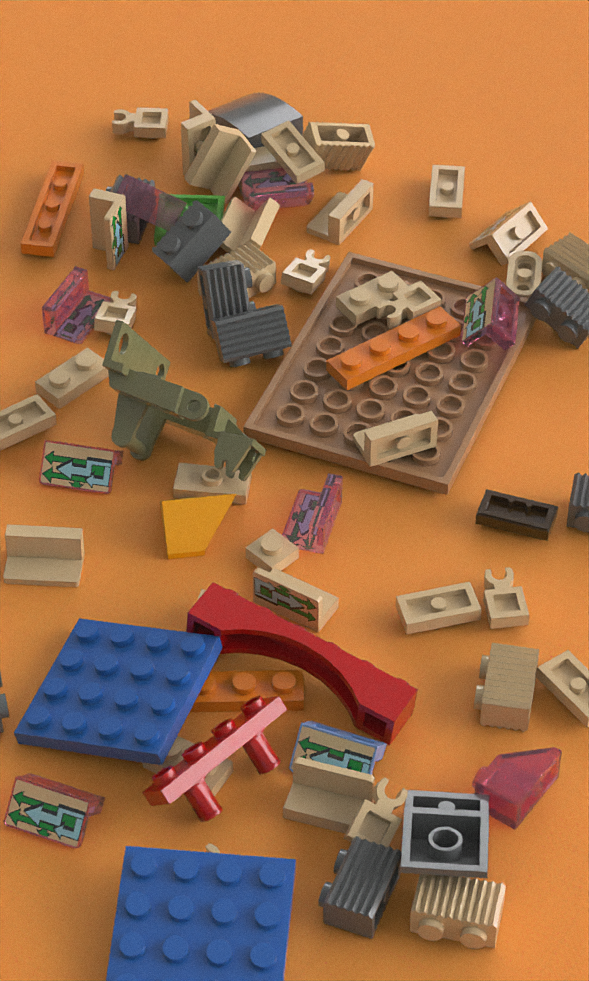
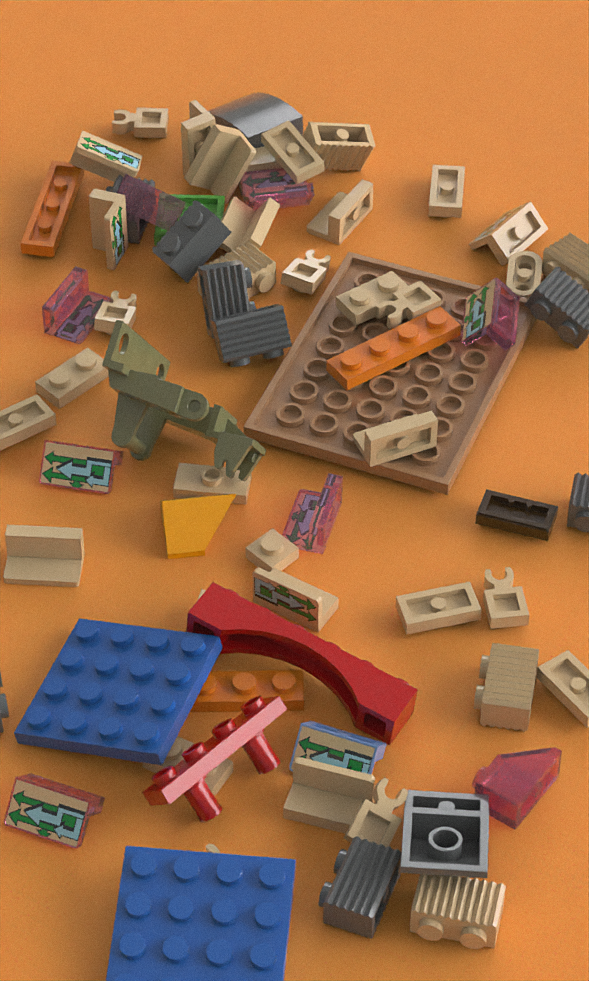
none -> panel [69,131,142,182]

